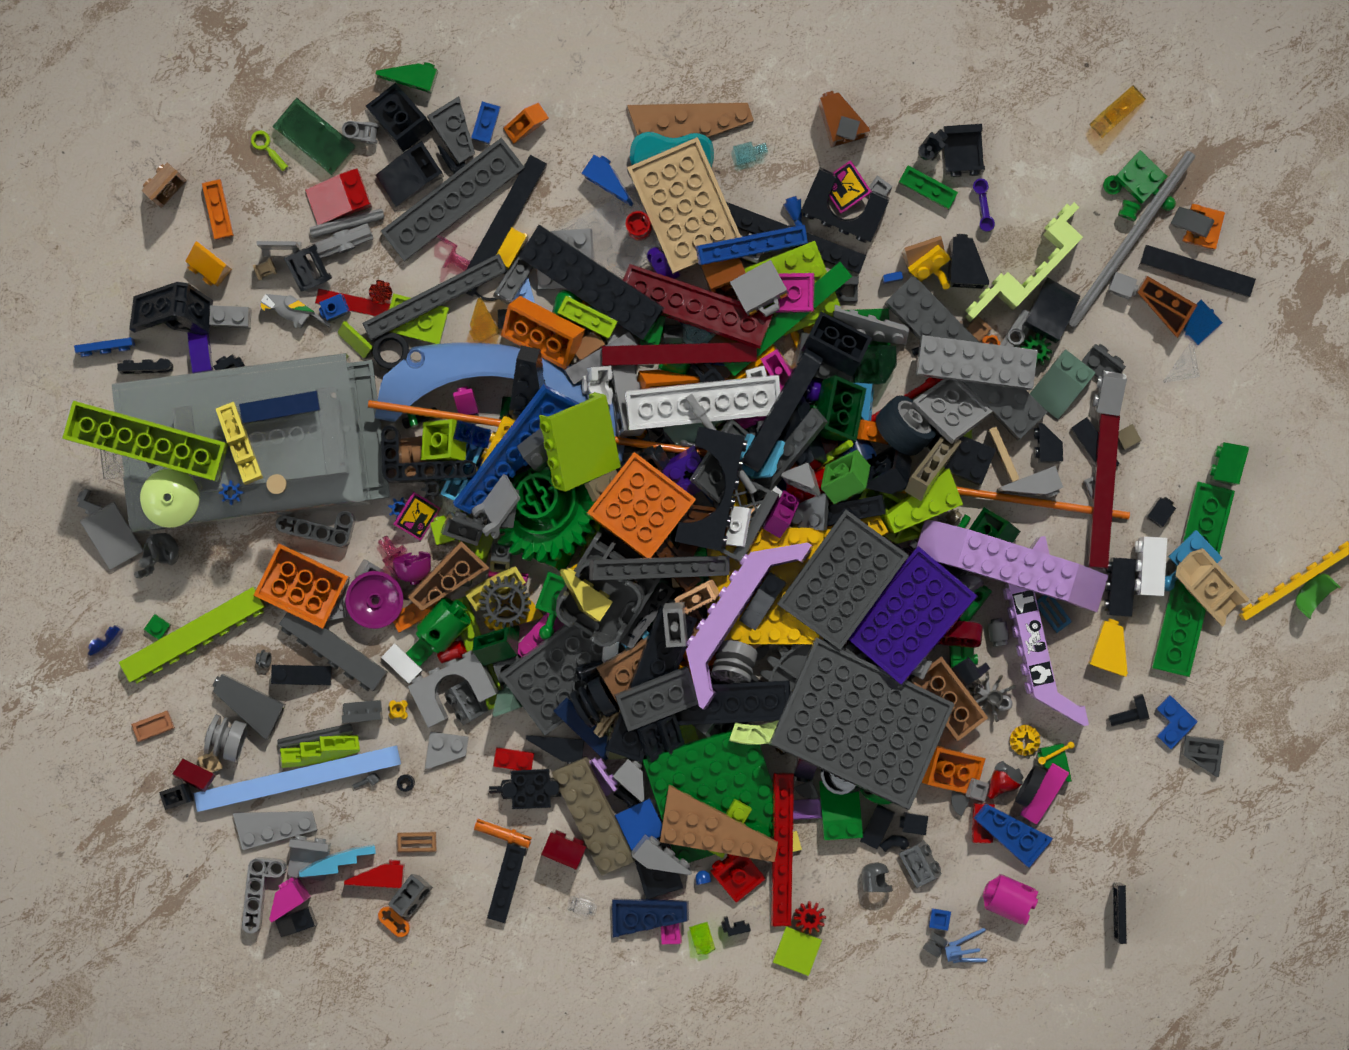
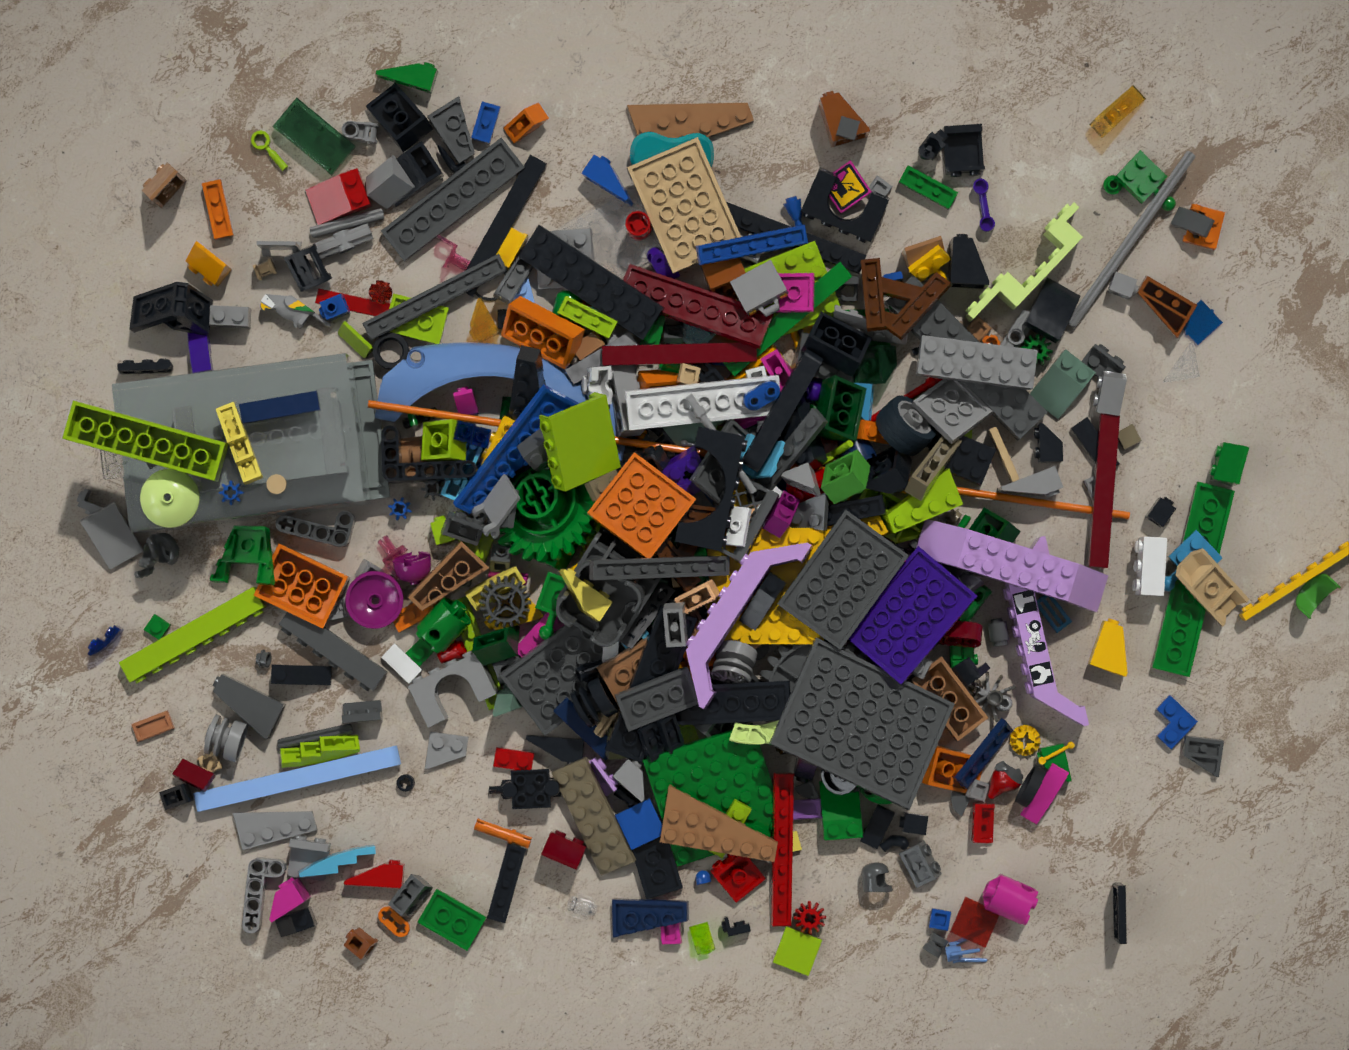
blue plate [74,337,135,357] -> none
black bracket [213,354,245,374] -> none
dark grey hand [353,773,380,789] -> none
yellow plate [389,700,408,719] -> none
piece [393,492,441,541] -> none
medium nougat tile [397,832,437,852] -> none
dark grey bracket [444,680,488,725] -> none
light grey slope [631,834,692,875] -> none
clear light blue plate [733,141,768,166] -> none
blue wing [974,803,1054,868] -> none
black brick [1104,557,1136,617] -> none
black piece [1109,694,1150,727] -> none
green wheel [1118,200,1141,221] -> none
black tile [1140,245,1256,297] -> none
none -> green wing [209,525,275,585]
none -> dark orange brick [343,927,379,959]
none -> light grey slope [366,155,415,209]
none -> green plate [417,889,487,951]
none -> tan plate [677,363,701,385]
none -> blue plate [743,381,780,411]
none -> reddish brown plate [861,258,951,340]
none -> clear red plate [950,897,999,948]
none -> dark blue tile [954,718,1013,789]

